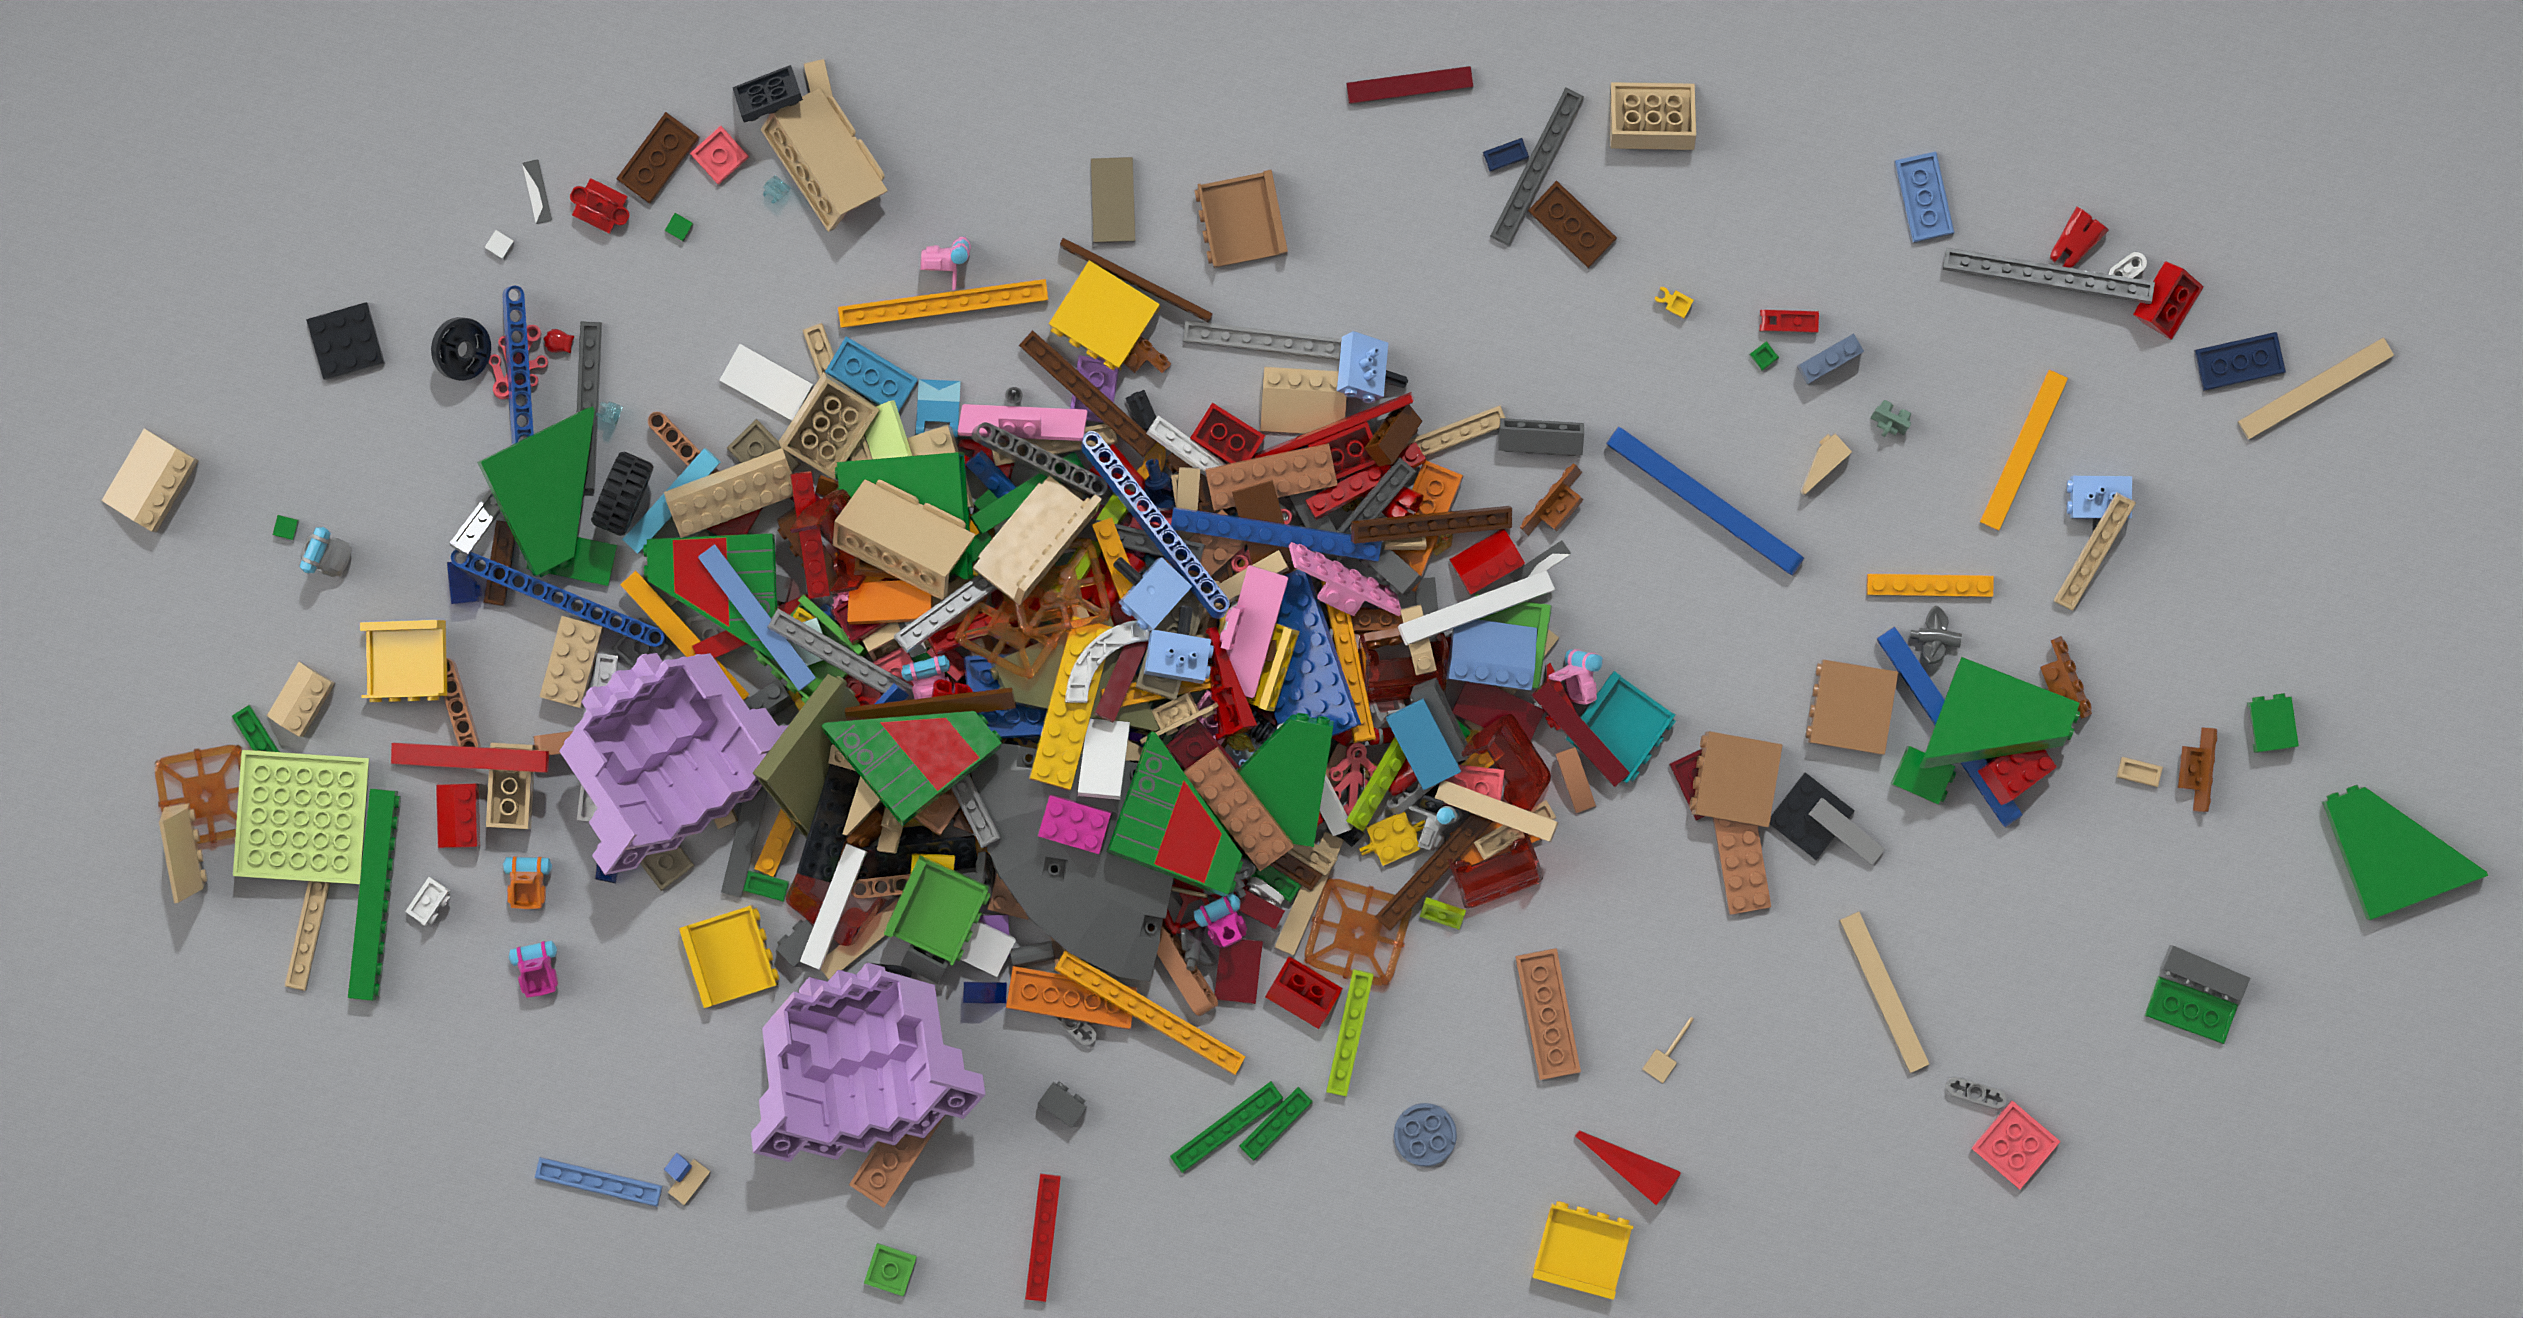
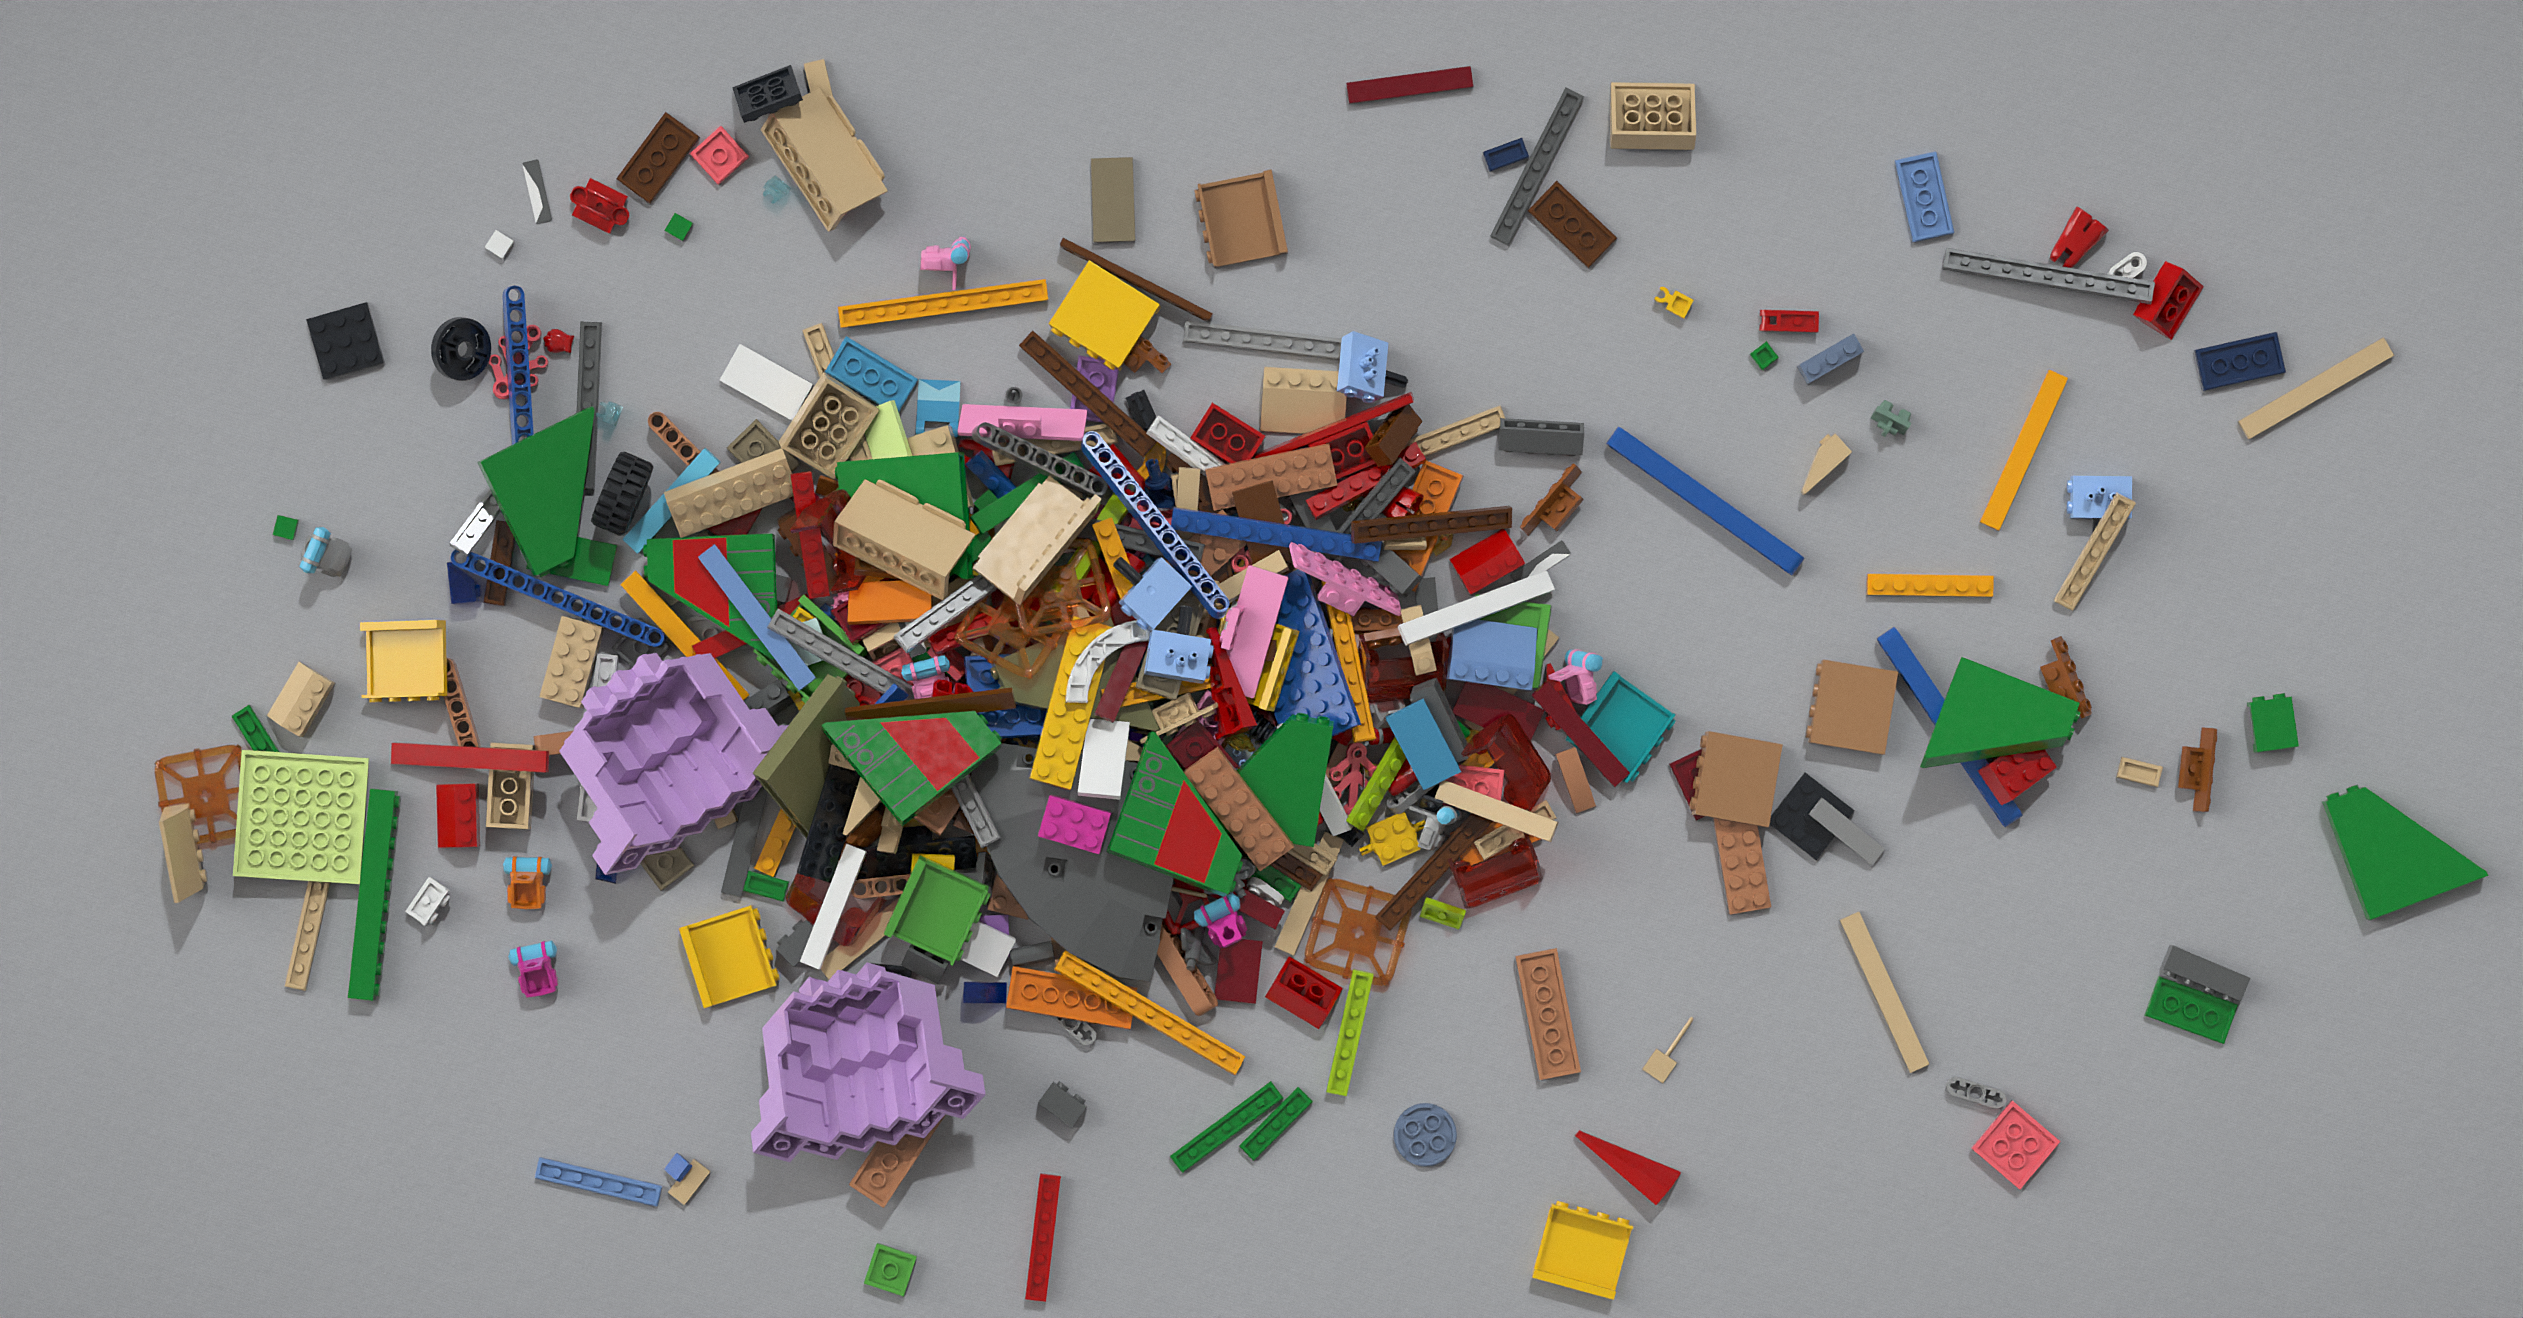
tan slope [101,428,199,532] -> none
green panel [1890,746,1957,805] -> none
dark grey plant [1910,605,1962,664] -> none

